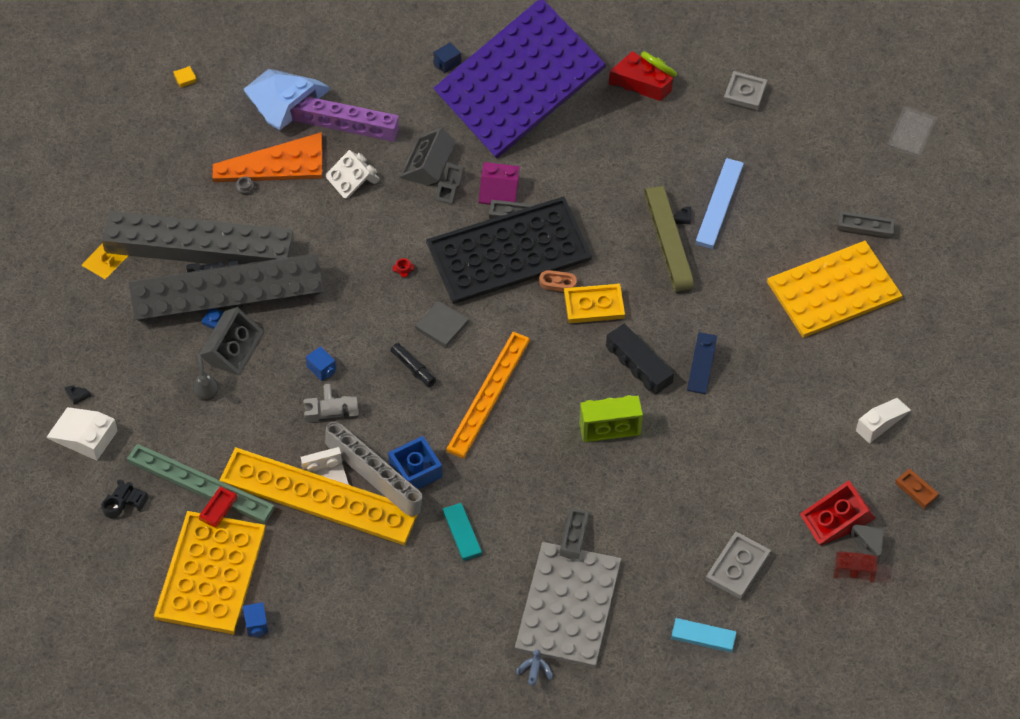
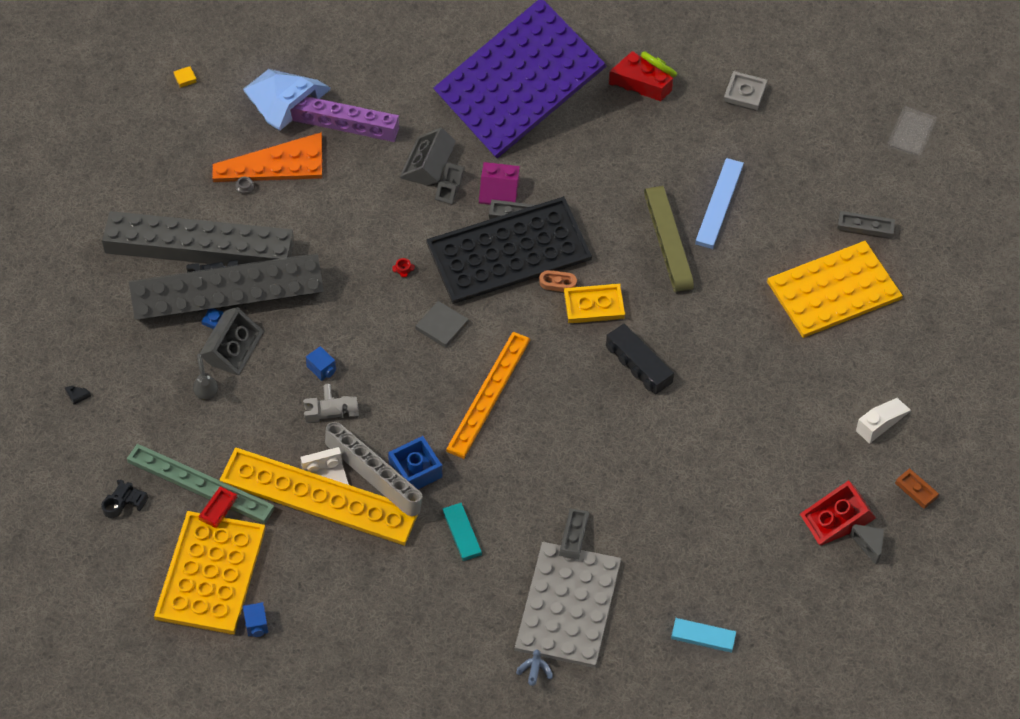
white slope [47,407,118,461] -> none
yellow piece [81,243,128,279] -> none
white bracket [326,150,380,199] -> none
black pin [390,343,436,388] -> none
dark blue brick [433,42,461,73] -> none
lime brick [579,395,643,442] -> none
black tile [673,207,691,224] -> none
dark blue slope [687,332,717,395] -> none
light grey plate [705,532,771,599] -> none
clear red window [833,551,878,582] -> none

